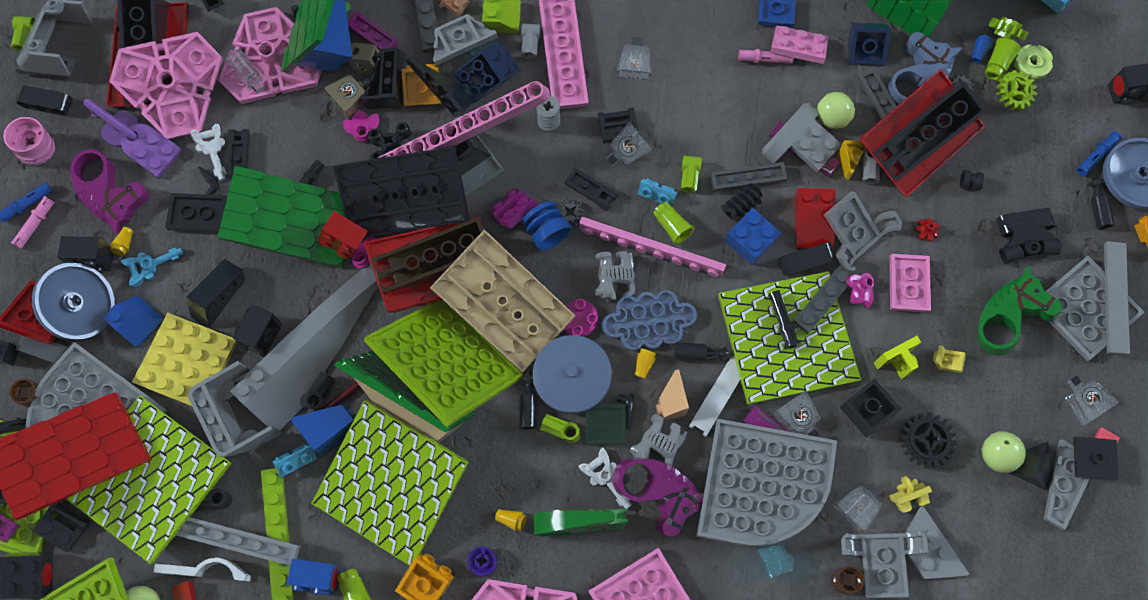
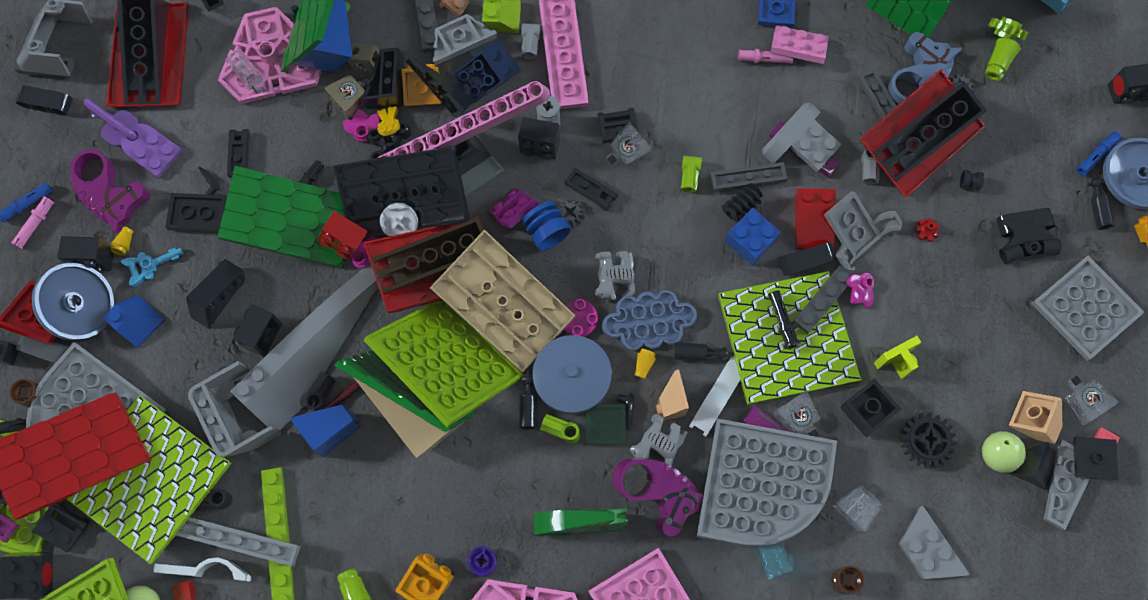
bright pink wheel [3,117,55,166] -> none
lime piece [11,16,35,52] -> none
bright pink plate [109,32,223,140] -> none
light yellow plate [132,313,237,406] -> none
white piece [190,124,227,181] -> none
medium azure hinge [272,443,317,478] -> none
blue brick [287,559,342,595] -> none
lime tile [311,399,469,566] -> none
magenta plate [348,11,398,51] -> none
yellow cone [495,509,527,531] -> none
bright pink plate [579,217,726,277] -> none
white piece [579,448,632,509] -> none
clear torso [617,37,652,81] -> none
medium azure hinge [637,178,678,207] -> none
lime plant [653,202,695,245] -> none
yellowish green piece [817,92,855,130] -> none
yellow slope [836,140,865,180] -> none
light grey piece [841,531,928,598] -> none
dark blue slope [848,23,891,65] -> none
bright pink plate [889,254,931,313] -> none
light yellow hips [889,476,932,513] -> none
light yellow bracket [933,345,966,373] -> none
blue cone [971,35,993,63] -> none
green animal [977,267,1062,355] -> none
lime gear [996,70,1037,111] -> none
yellowish green plate [1013,44,1053,81] -> none
light grey tile [1104,241,1130,356] -> none
none -> yellow piece [377,106,400,136]
none -> white tile [380,203,418,236]
none -> black brick [518,117,560,160]
none -> light nougat slope [1009,391,1062,444]

